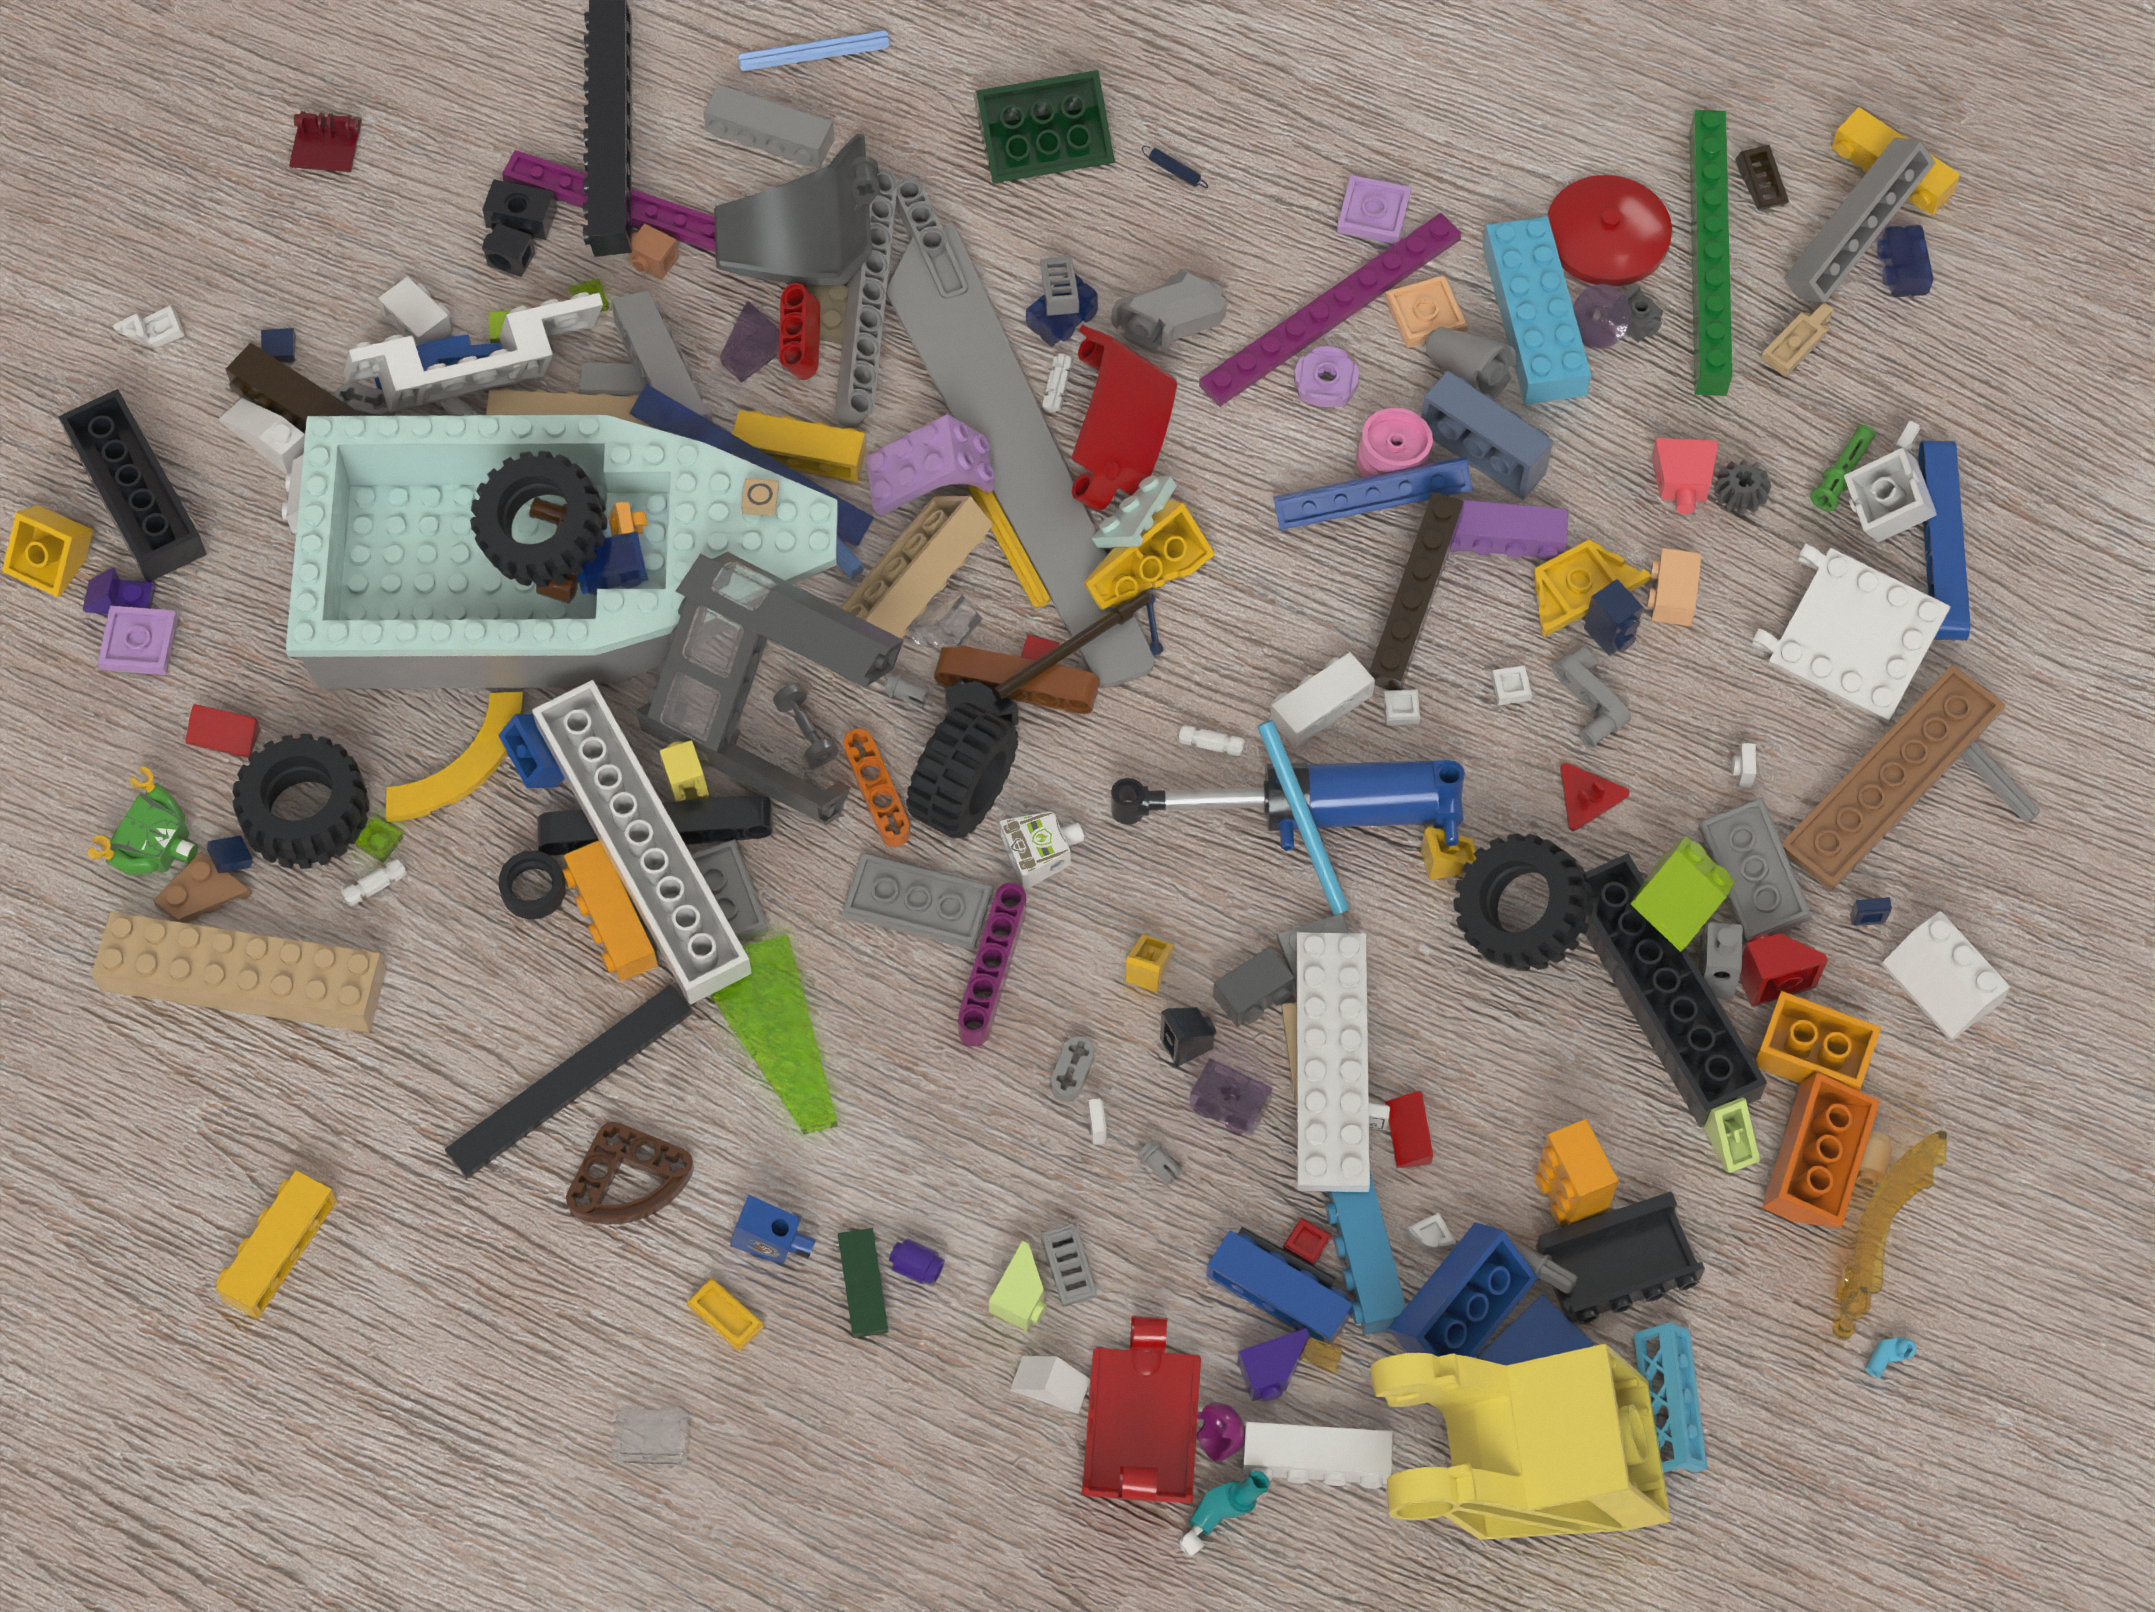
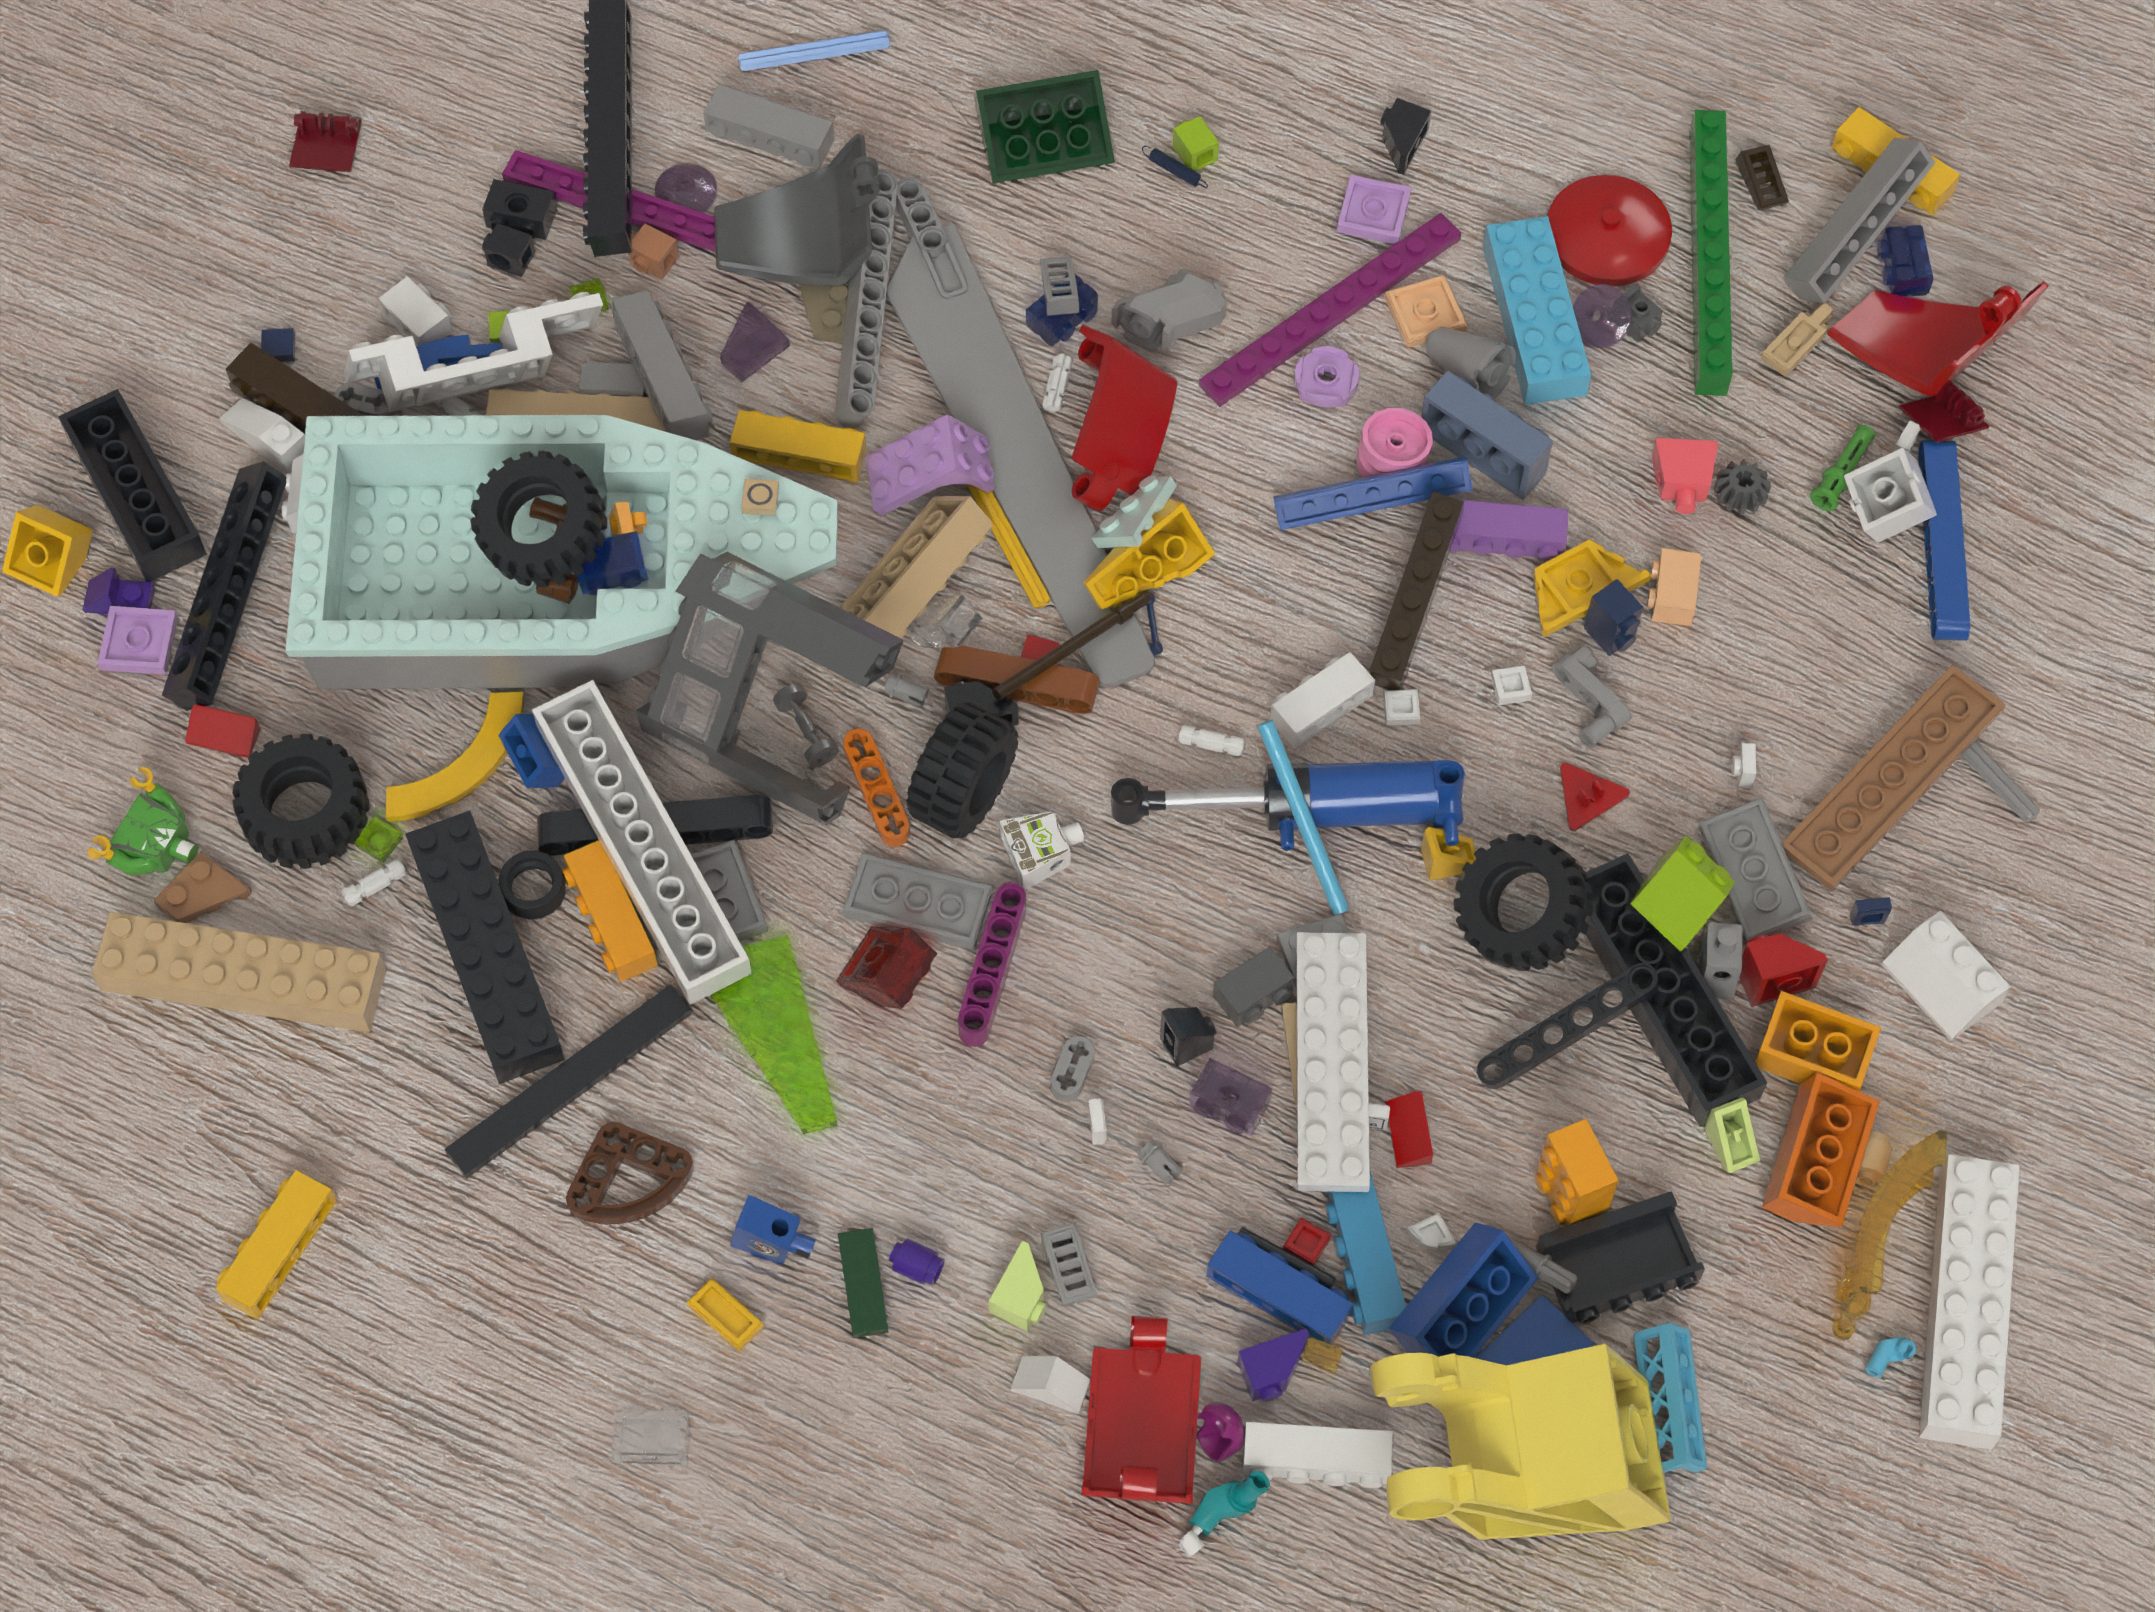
white slope [113,305,185,348] -> none
dark blue tile [207,835,252,874] -> none
clear blue tile [629,384,874,547] -> none
light yellow brick [659,740,710,802] -> none
red beam [779,283,821,380] -> none
medium blue piece [837,536,864,579] -> none
yellow slope [1125,934,1175,992] -> none
white plate [1752,544,1951,724] -> none
none -> black brick [162,461,287,711]
none -> black brick [405,811,565,1084]
none -> clear purple dish [655,163,717,213]
none -> clear red slope [836,926,937,1009]
none -> lime brick [1172,116,1219,171]
none -> black slope [1380,98,1431,175]
none -> black beam [1477,963,1660,1089]
none -> red panel [1827,281,2049,396]
none -> dark red hinge [1899,381,1989,442]
none -> white brick [1919,1154,2020,1450]

